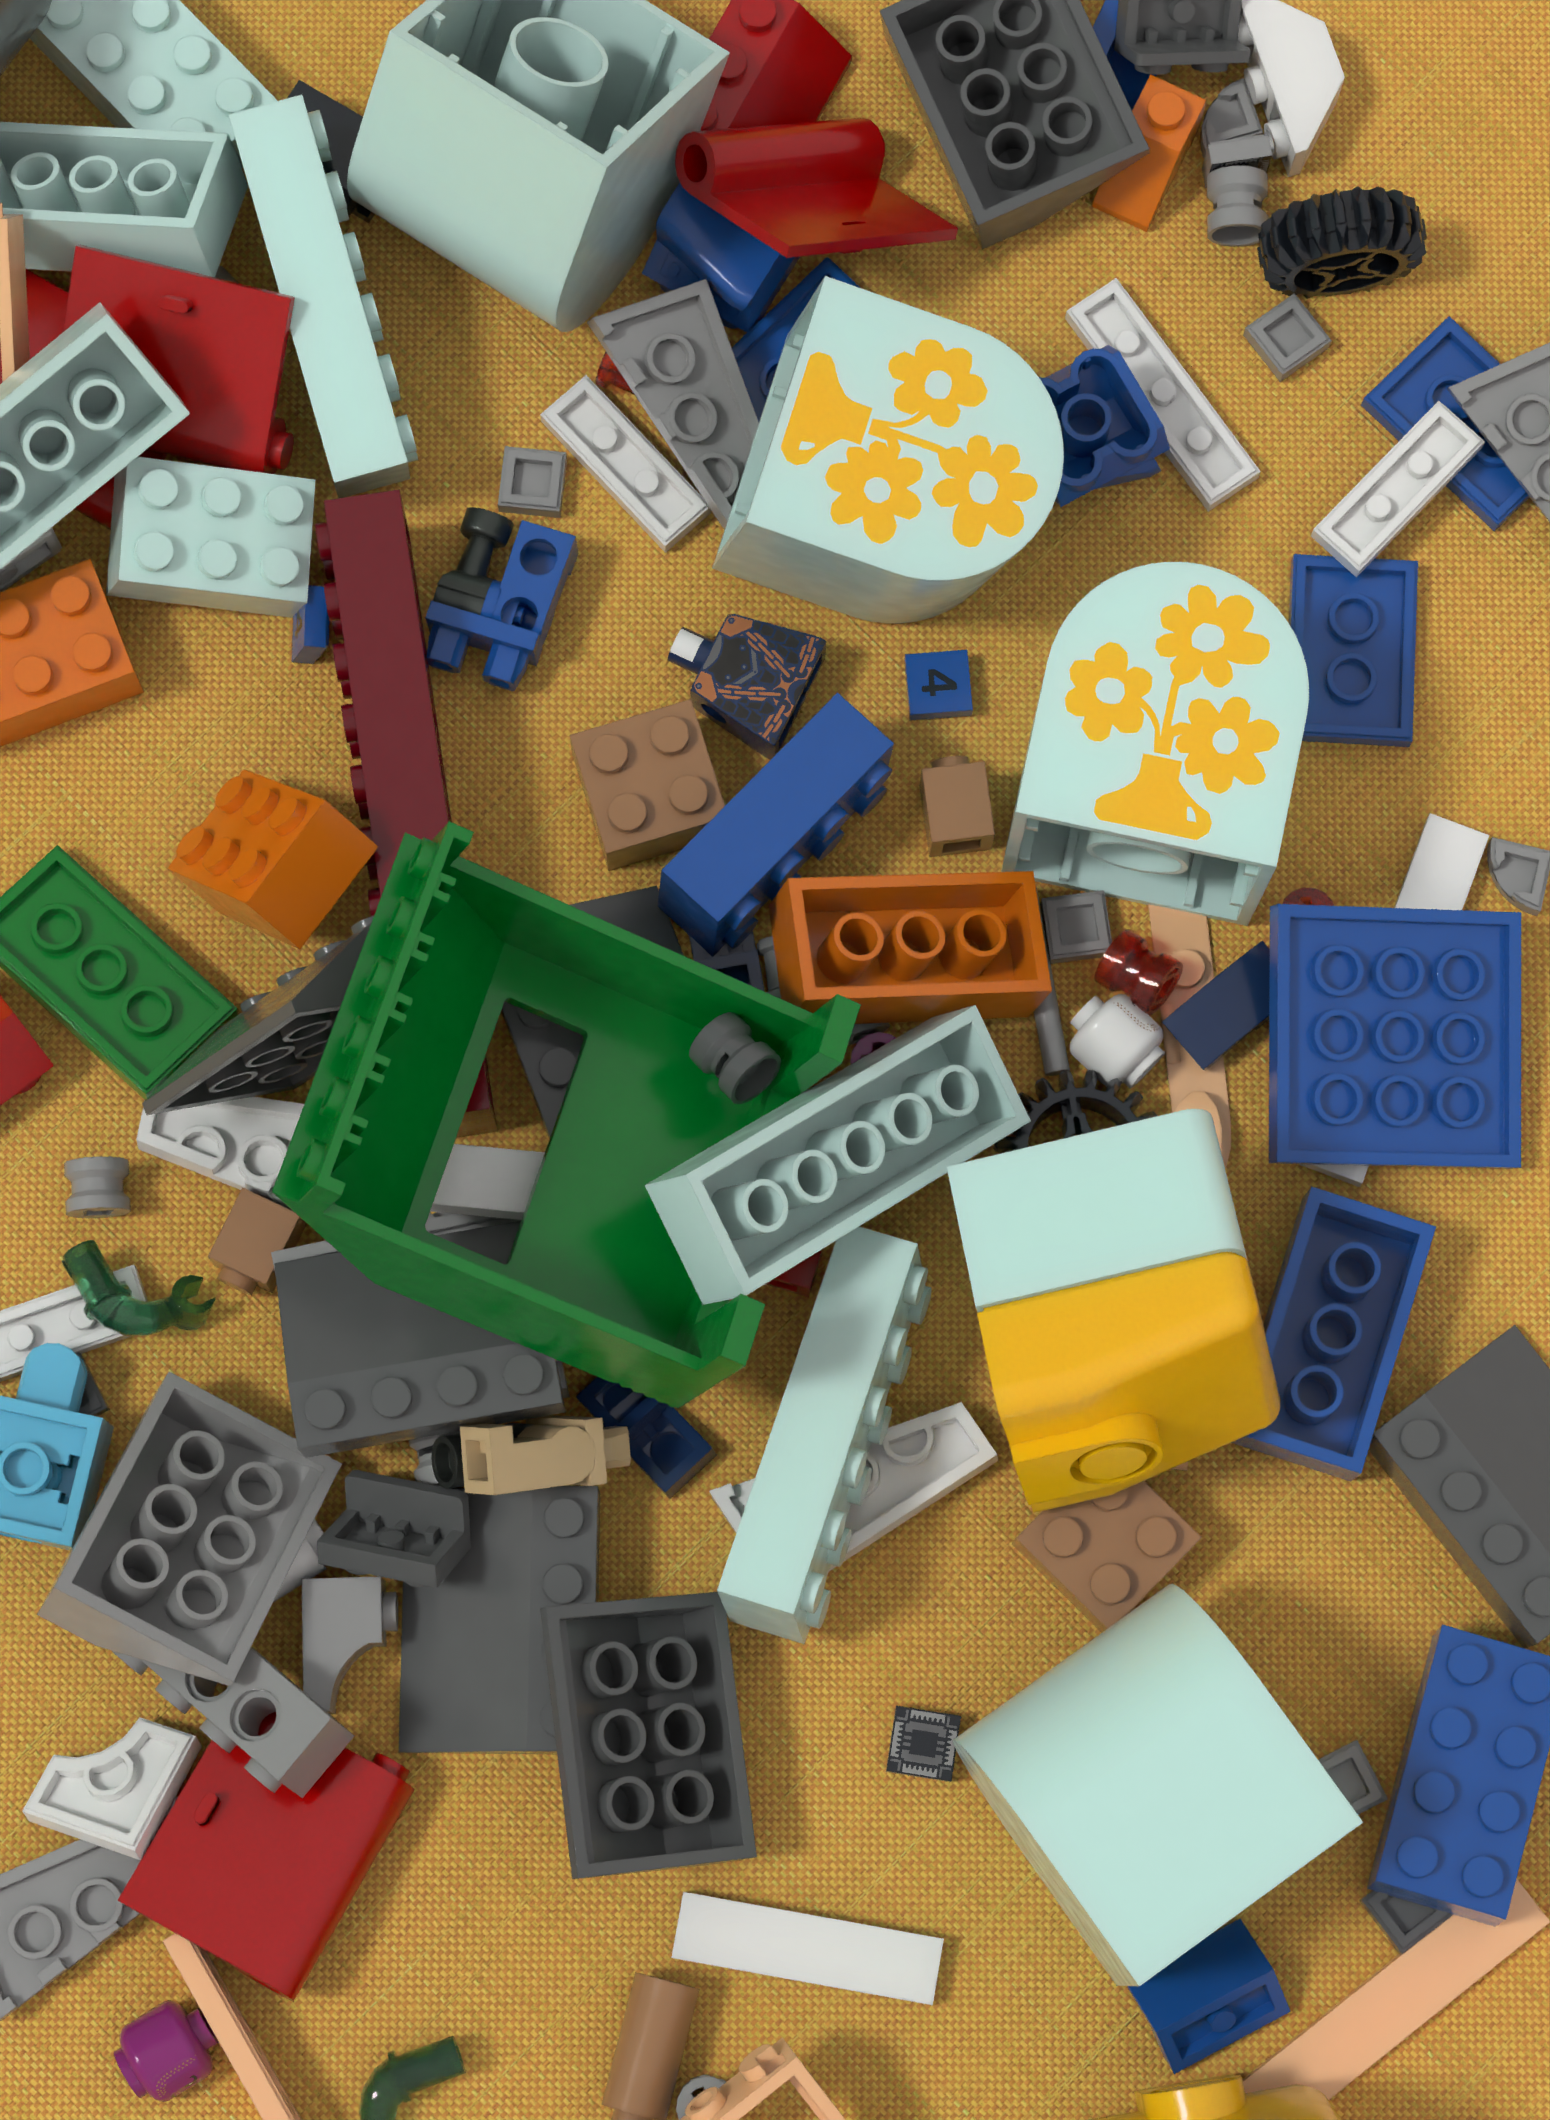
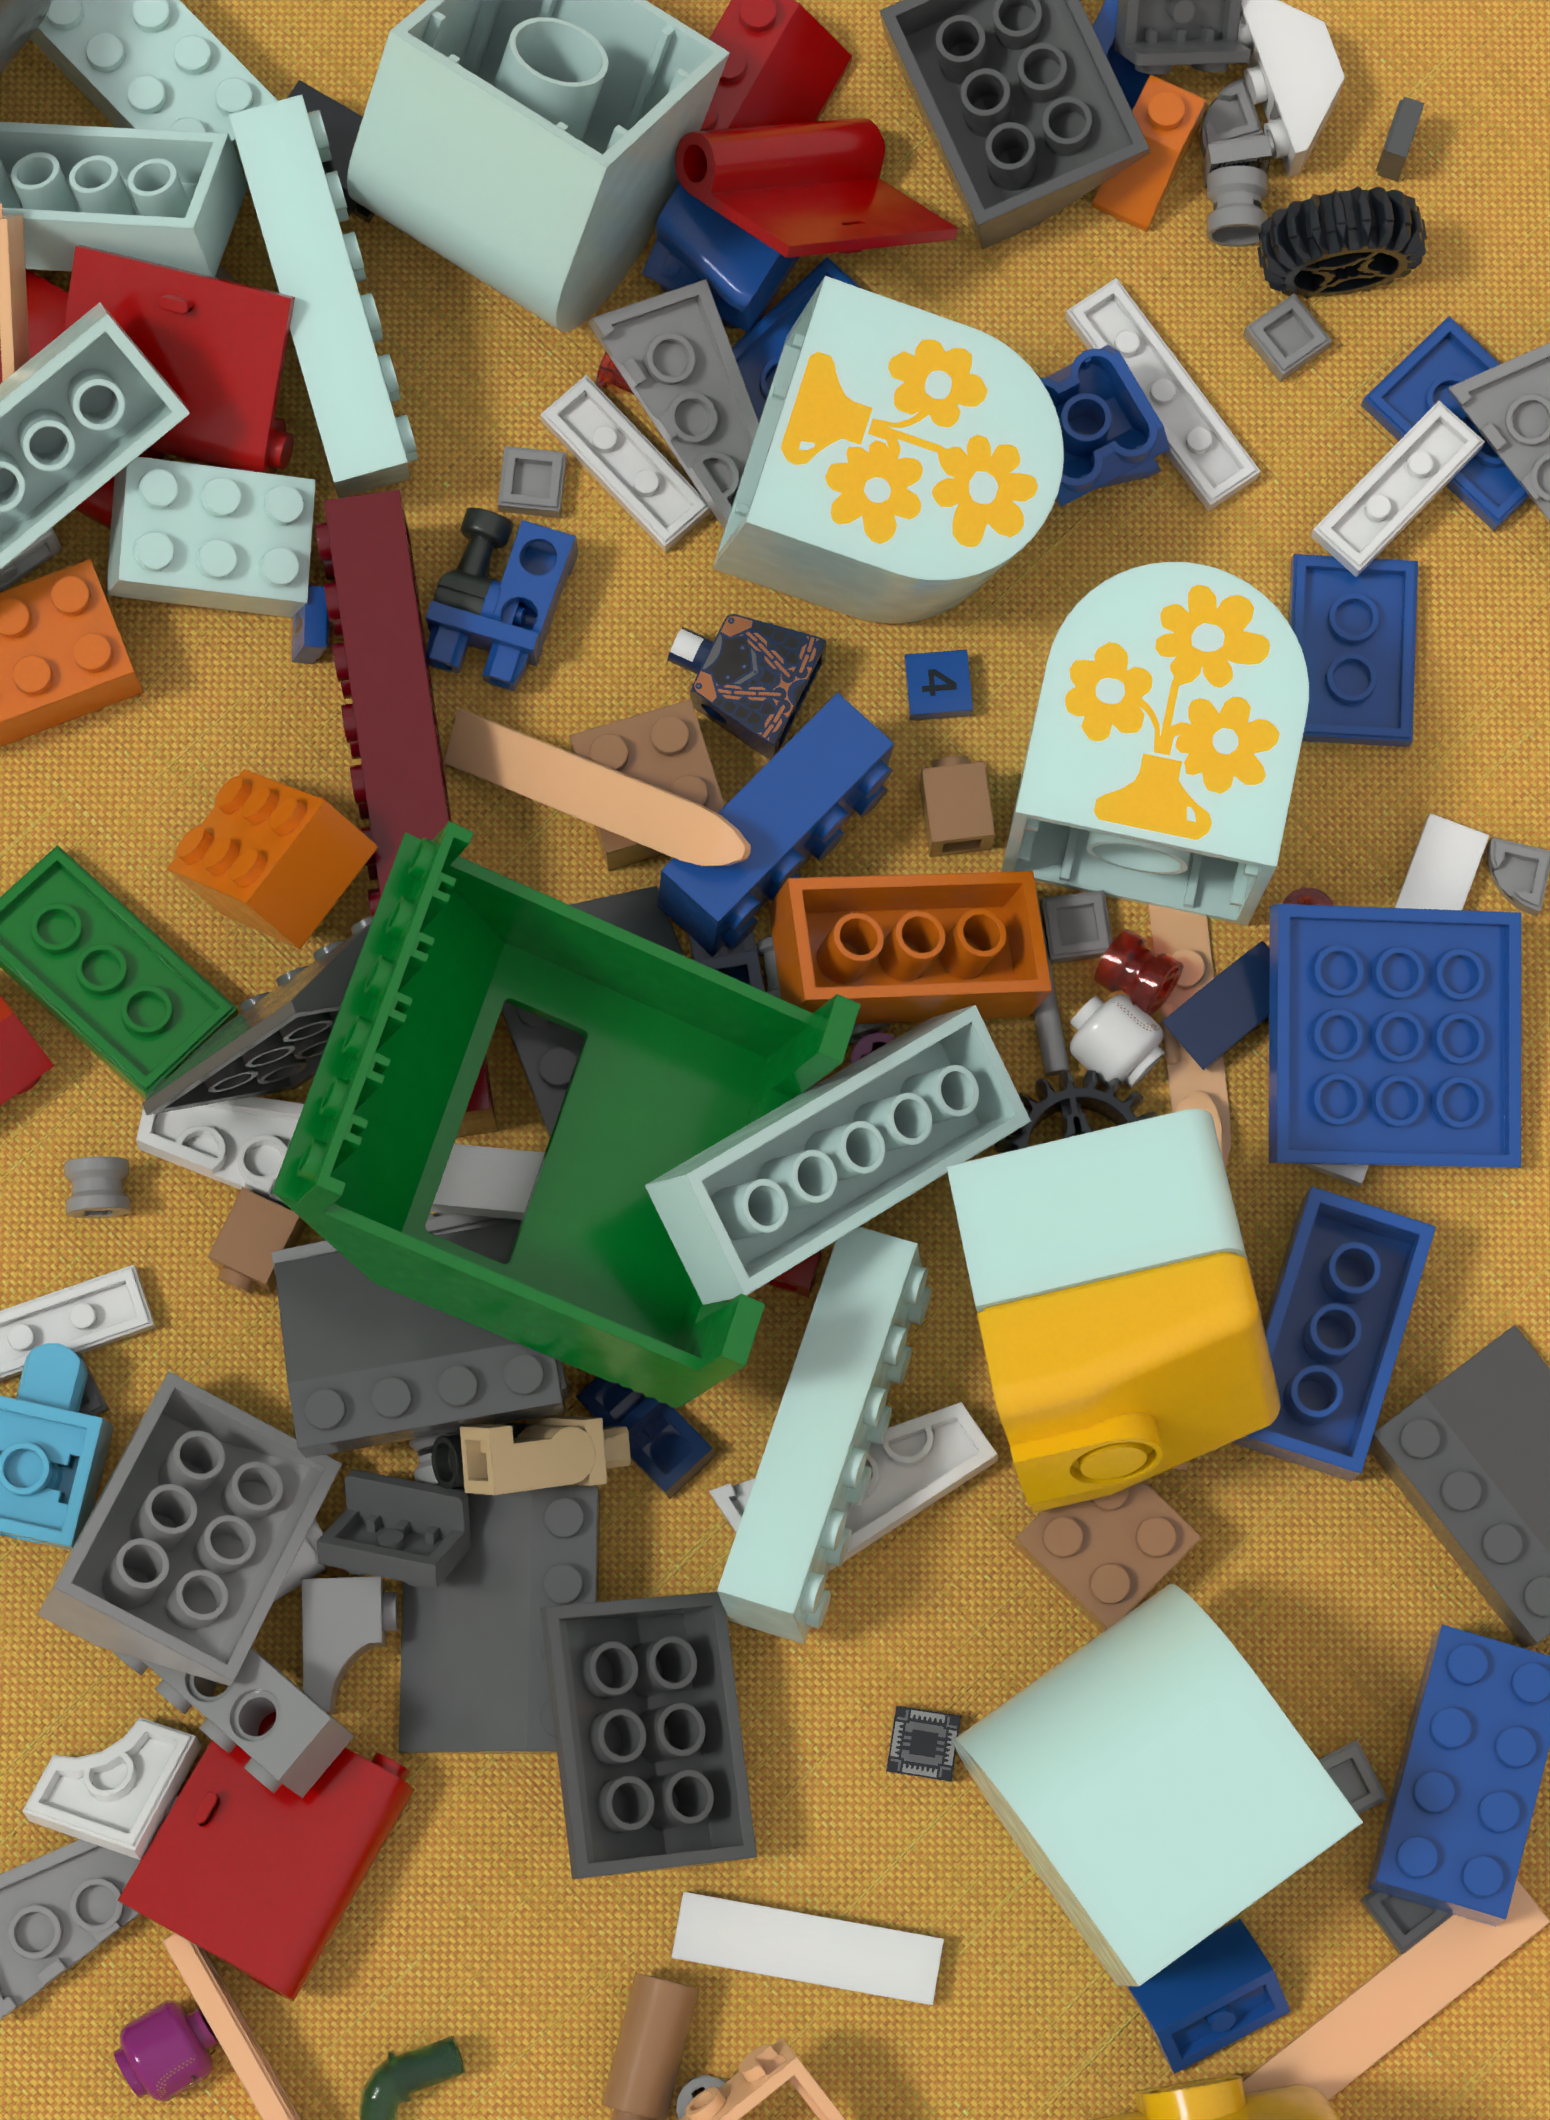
clear green piece [61,1240,215,1336] -> none
dark grey wheel [689,1012,782,1104] -> none
none -> light nougat piece [444,709,751,866]
none -> dark grey tile [1376,97,1425,182]

